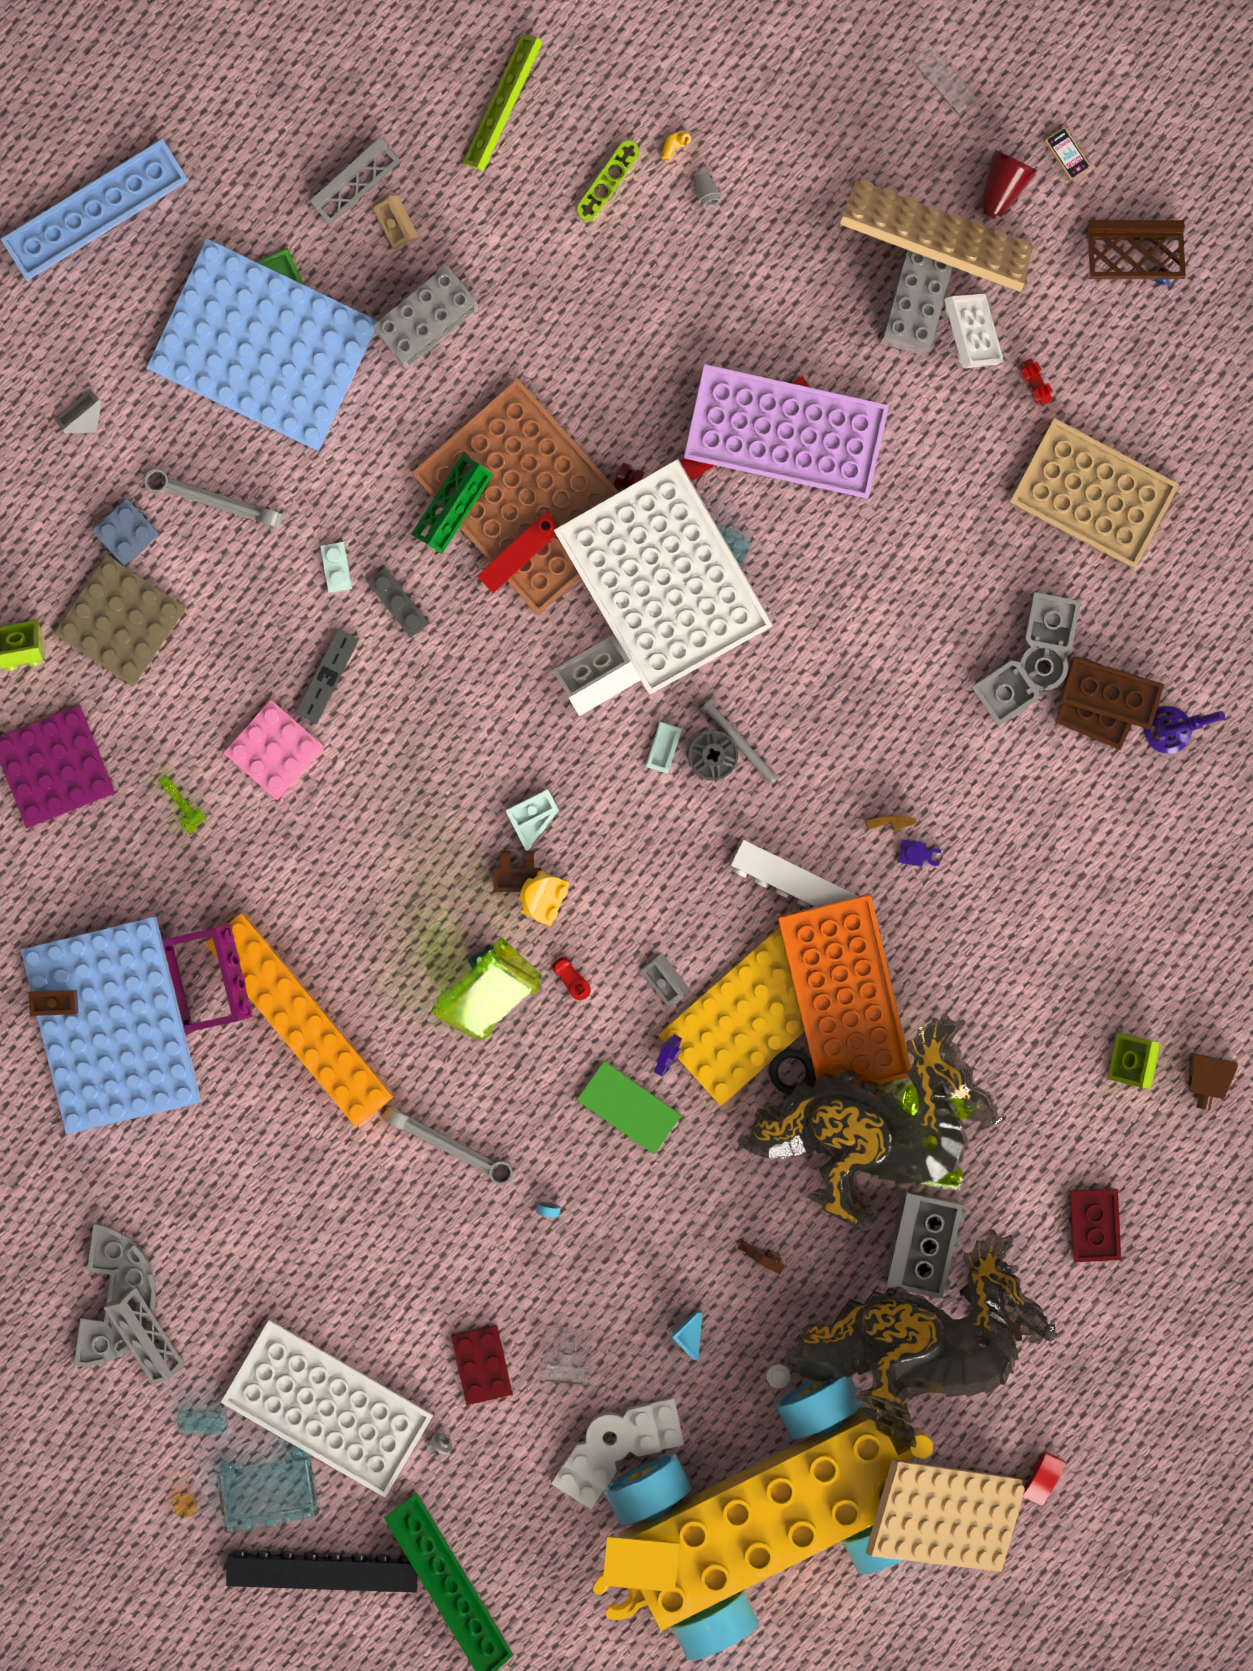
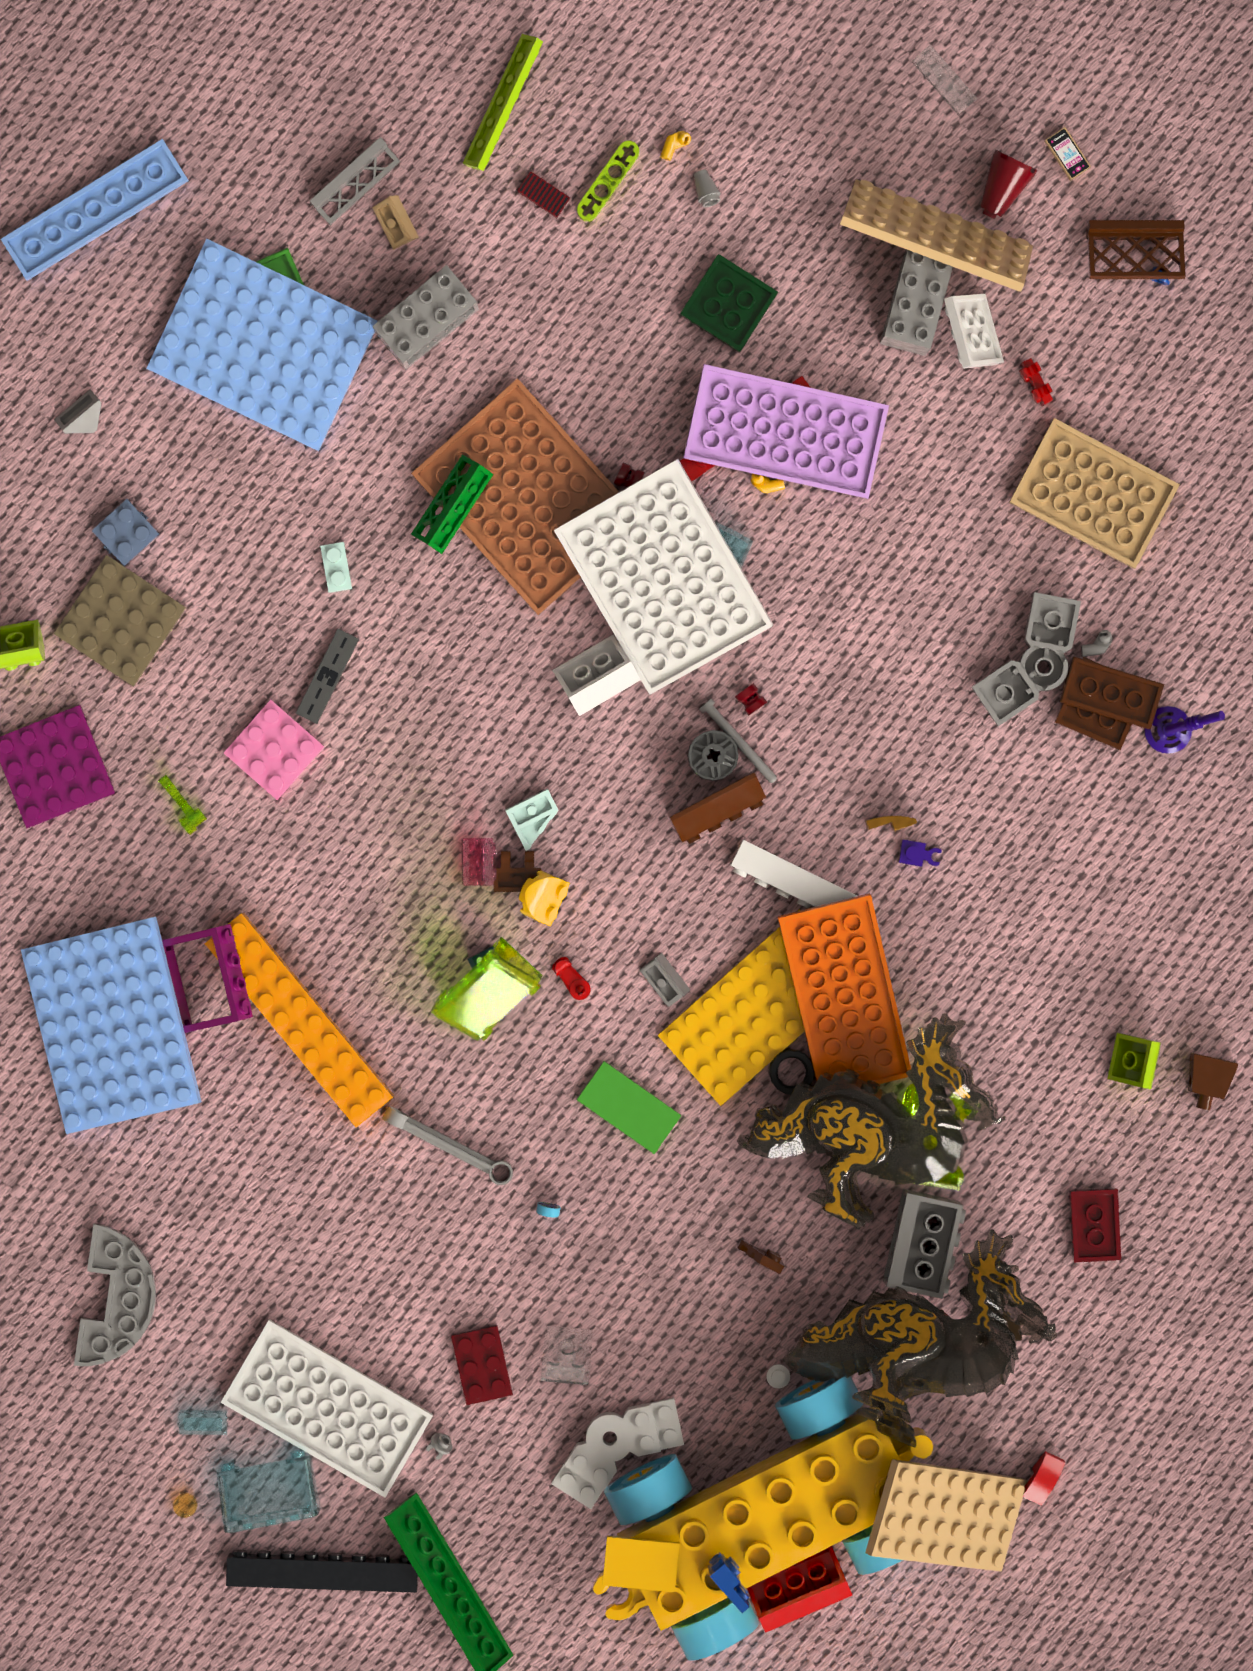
reddish brown plate [28,990,78,1016] -> none
light grey fence [103,1287,184,1384] -> none
light grey piece [144,469,283,529] -> none
dark grey plate [367,567,429,638] -> none
red piece [477,511,560,594] -> none
light aqua tile [645,722,682,774] -> none
dark purple plate [654,1034,682,1077] -> none
medium azure slope [671,1310,702,1360] -> none
none -> clear pink bracket [461,838,496,886]
none -> tile [518,172,570,219]
none -> reddish brown slope [669,772,766,844]
none -> dark green plate [680,254,778,353]
none -> blue plate [708,1552,749,1613]
none -> dark red wheel [735,683,767,716]
none -> red slope [747,1546,853,1633]
none -> yellow arm [751,473,785,493]
none -> light grey arm [1081,630,1112,657]

